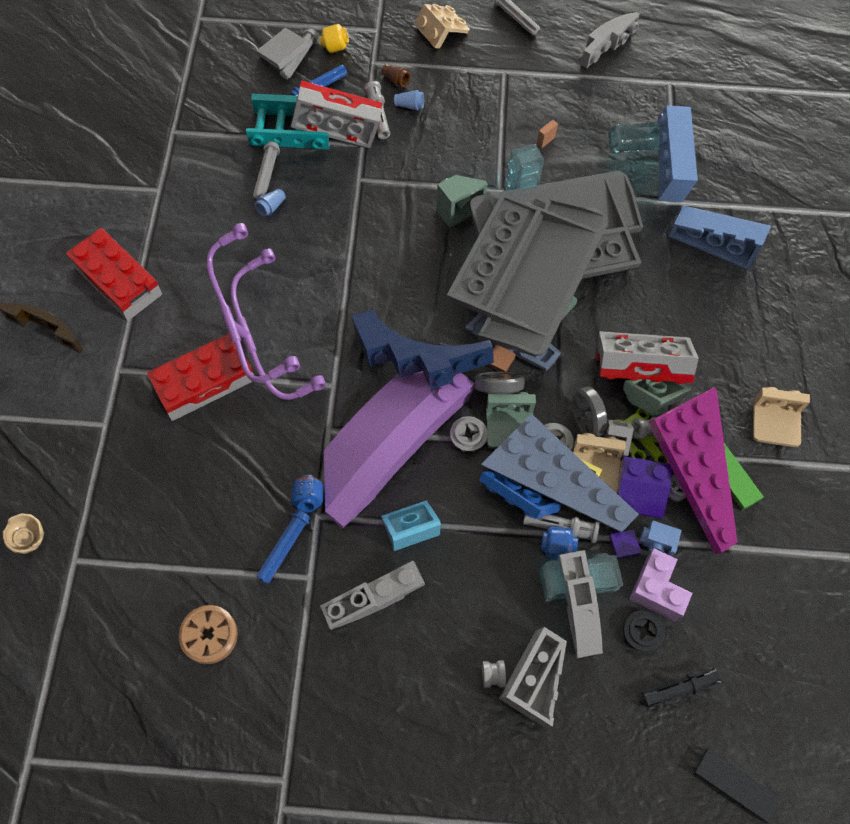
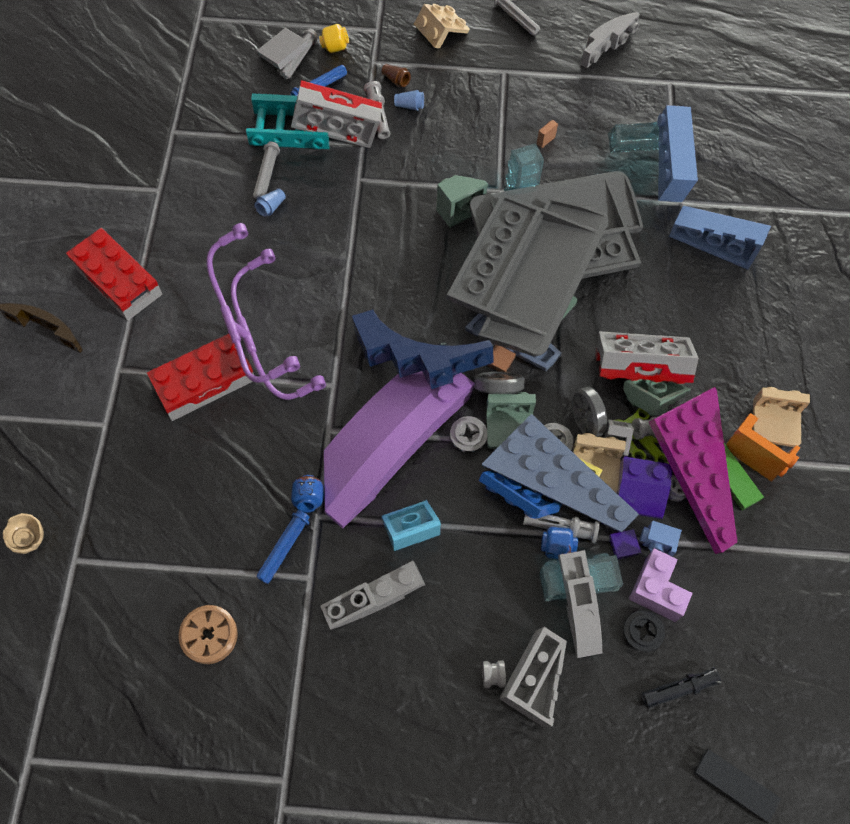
none -> orange panel [726,413,800,482]

